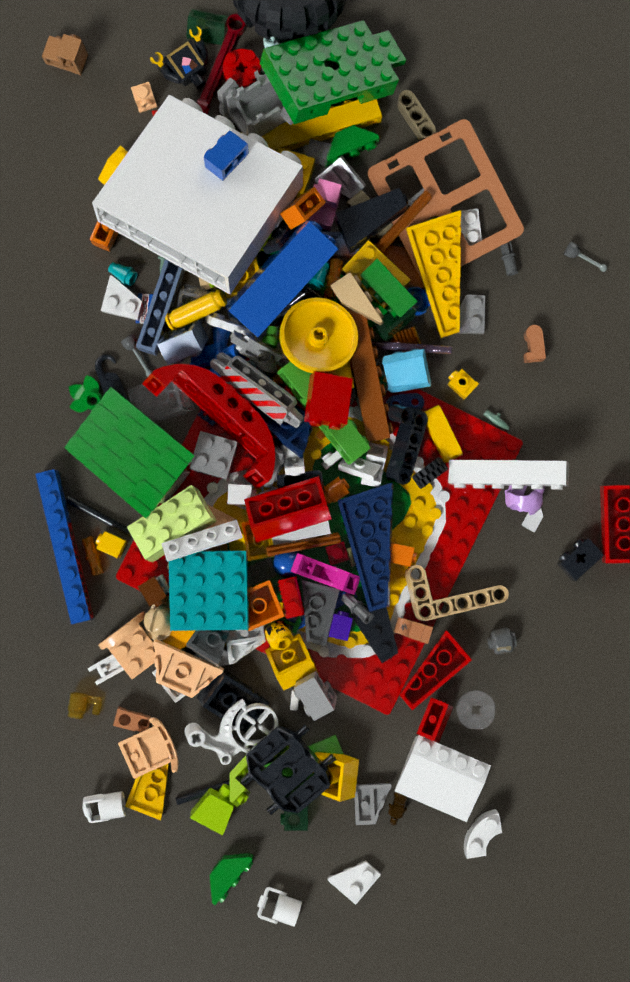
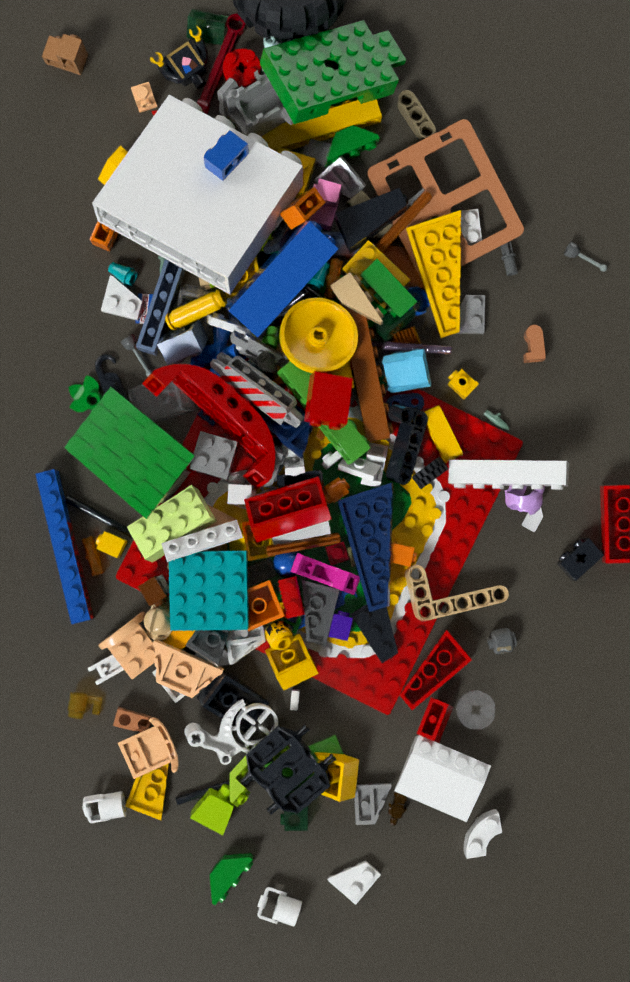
light grey brick [293,671,337,721] -> none
dark grey axle [341,593,374,624] -> none
nougat leg [394,617,433,644] -> none

